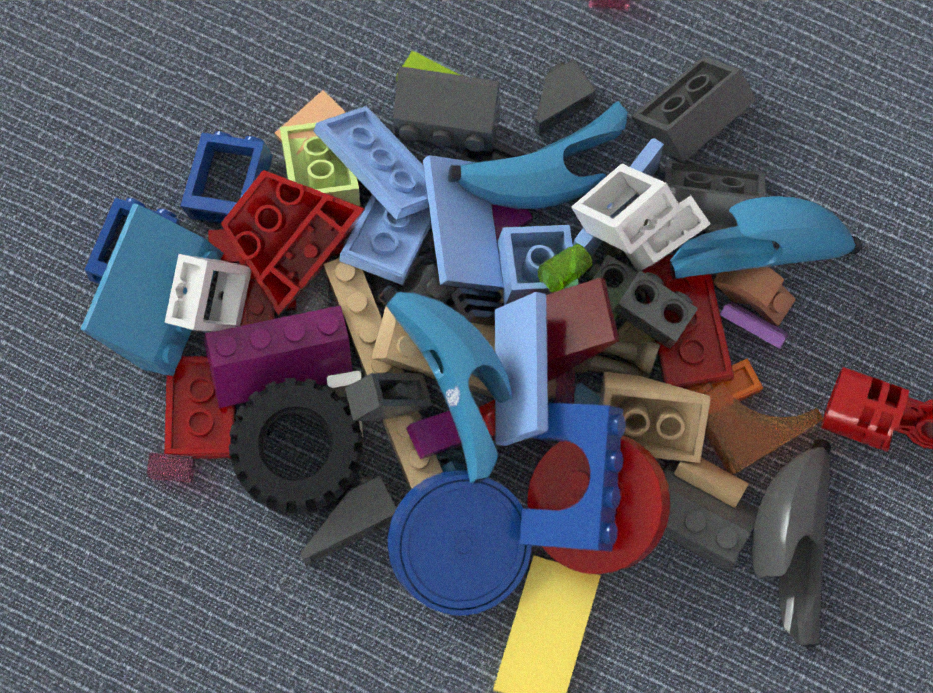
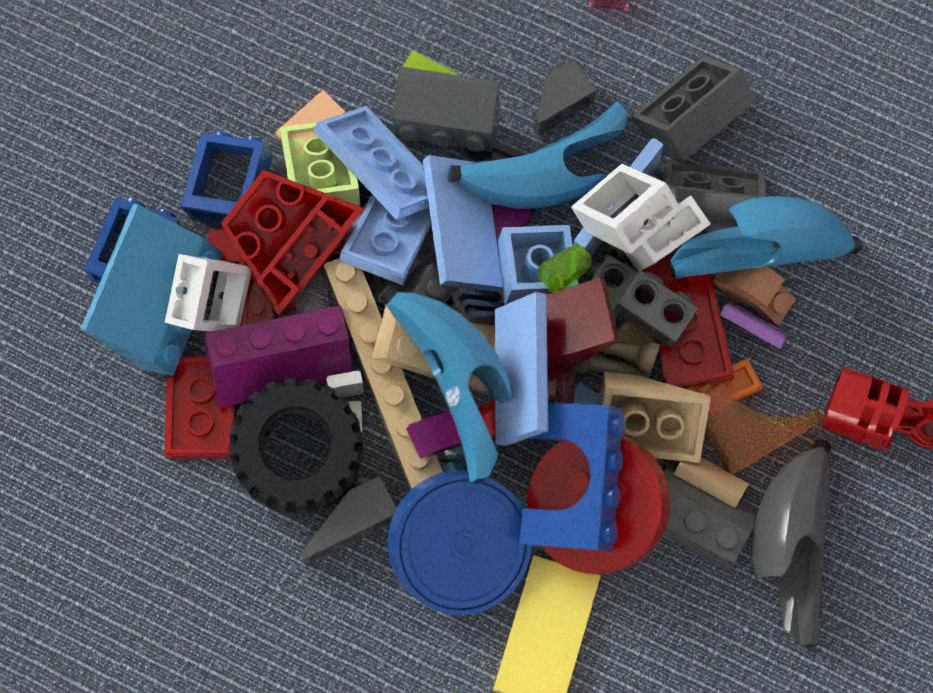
clear pink piece [147,453,195,482] -> none
dark grey slope [345,373,432,421] -> none

